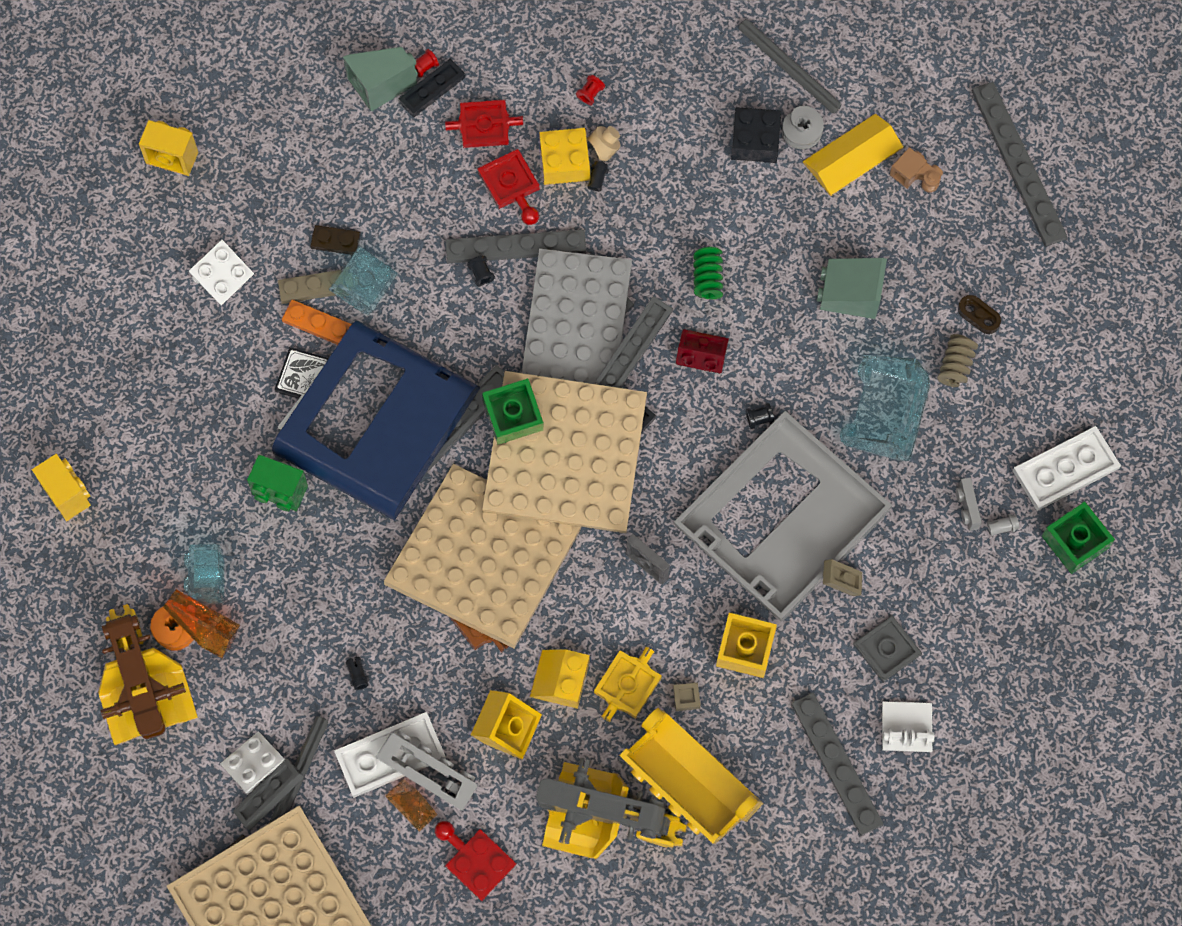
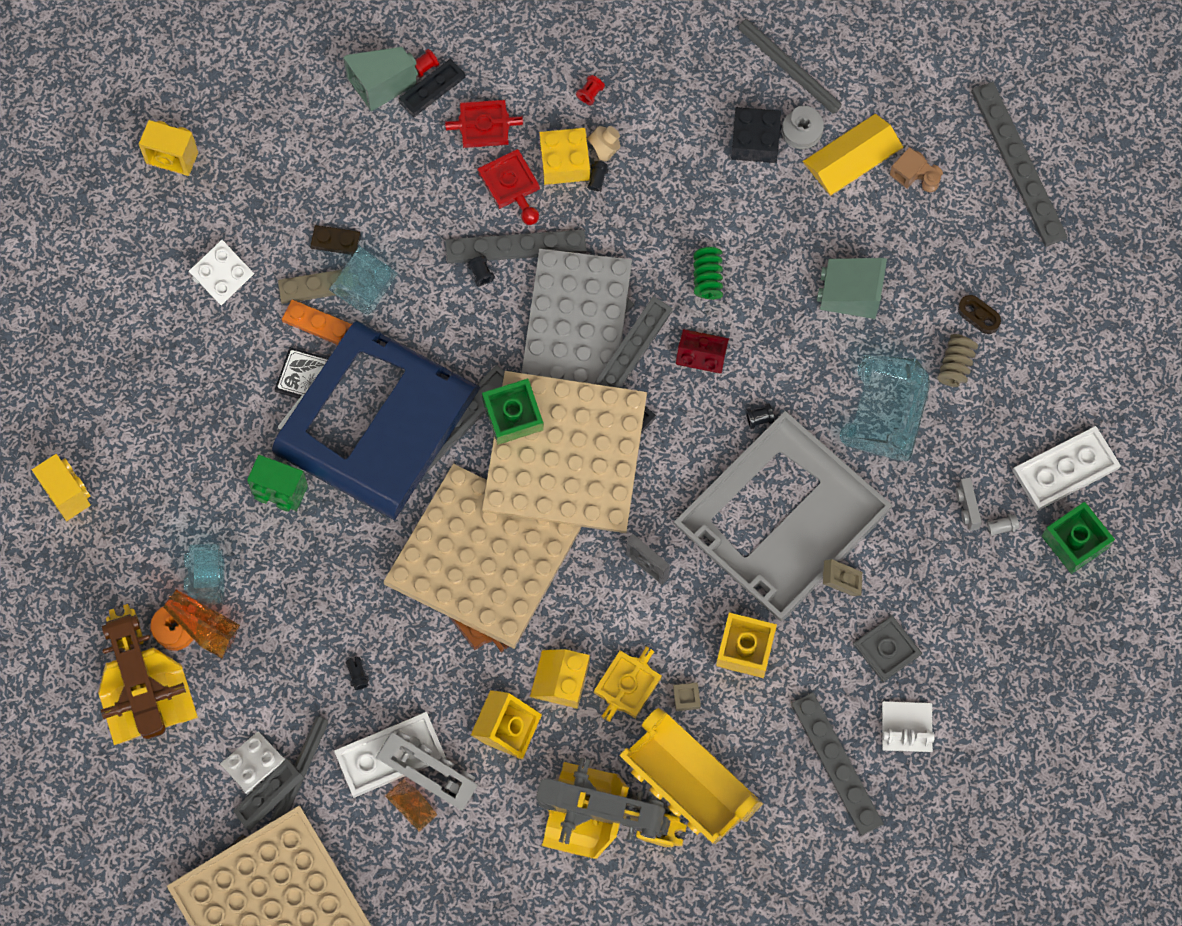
red plate [434,821,517,902] -> none

